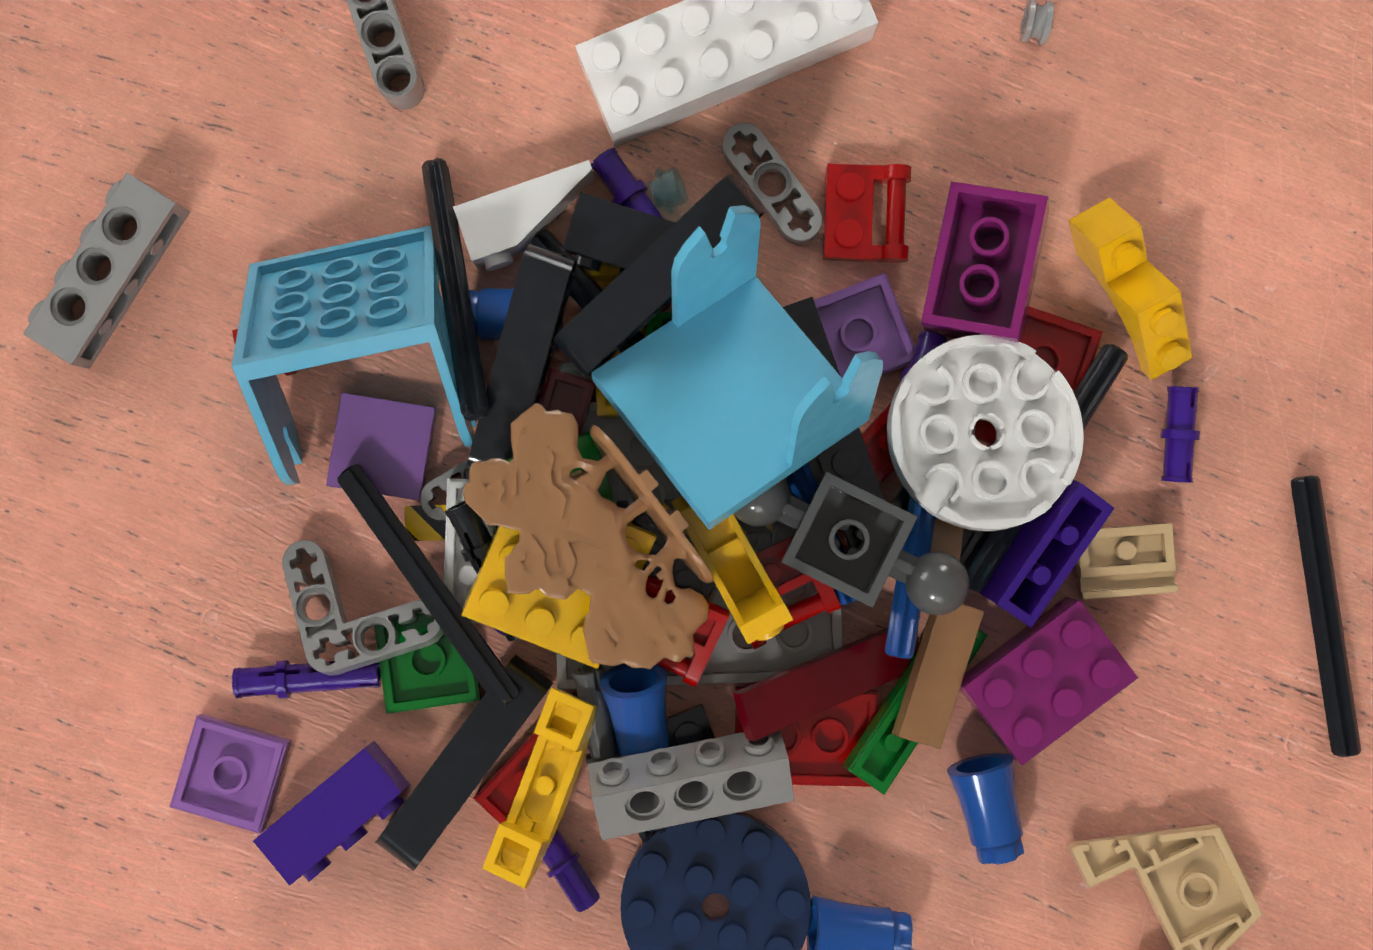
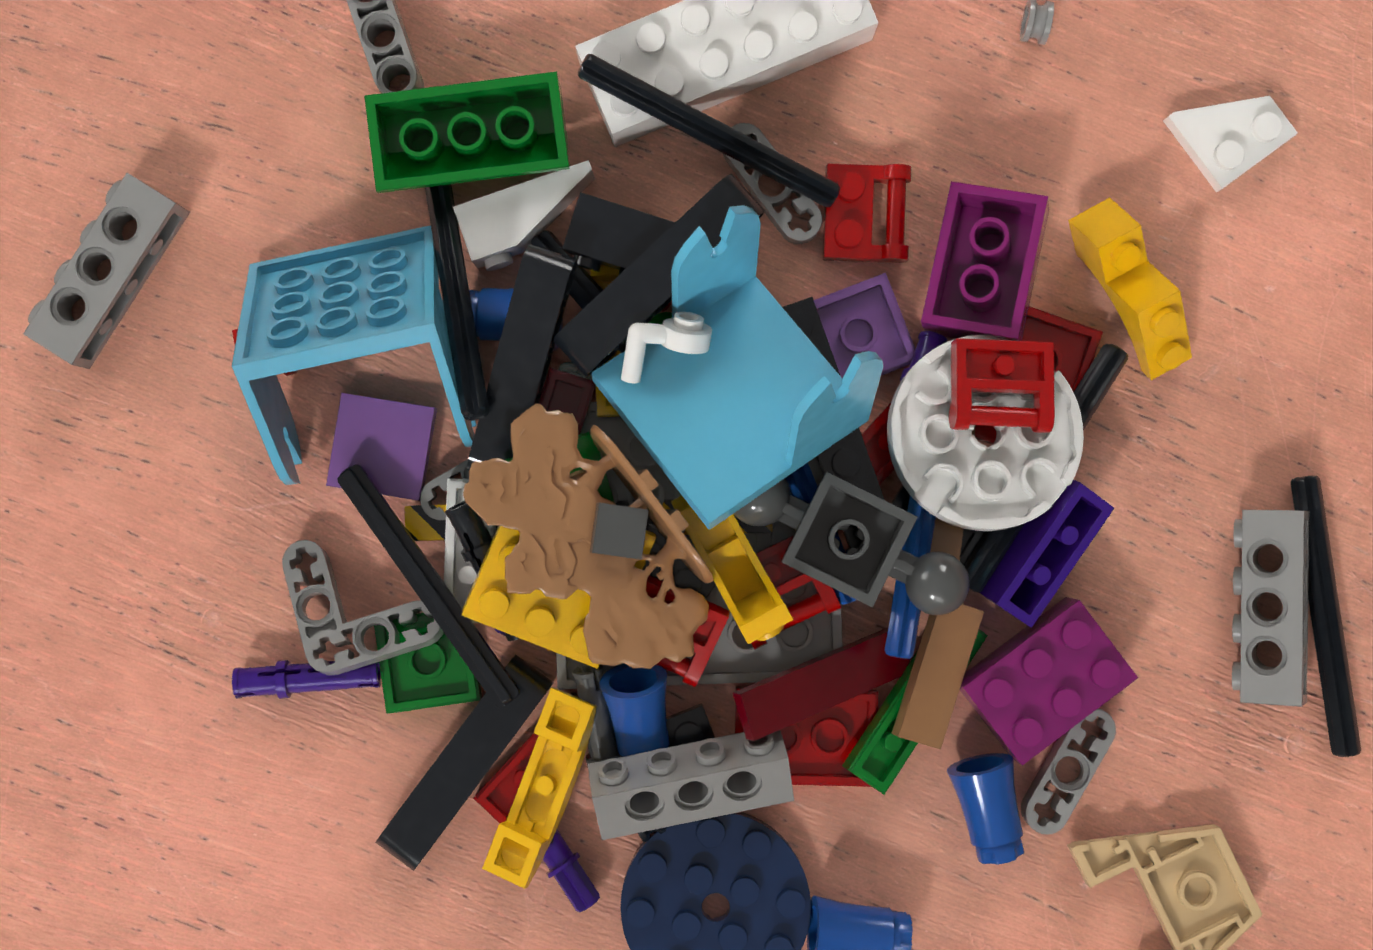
medium lavender tile [170,714,291,834] -> none
dark purple brick [253,741,410,886] -> none
dark purple pin [590,148,664,219] -> none
clear light blue plate [649,167,688,213] -> none
tan plate [1076,523,1178,600] -> none
dark purple pin [1160,386,1200,483] -> none
none -> green slope [364,71,570,193]
none -> black axle [578,54,840,207]
none -> dark grey tile [590,503,649,560]
none -> white plate [621,312,712,384]
none -> red plate [949,338,1055,433]
none -> light grey beam [1021,708,1116,835]
none -> white wing [1163,96,1298,193]
none -> light grey brick [1232,510,1309,707]

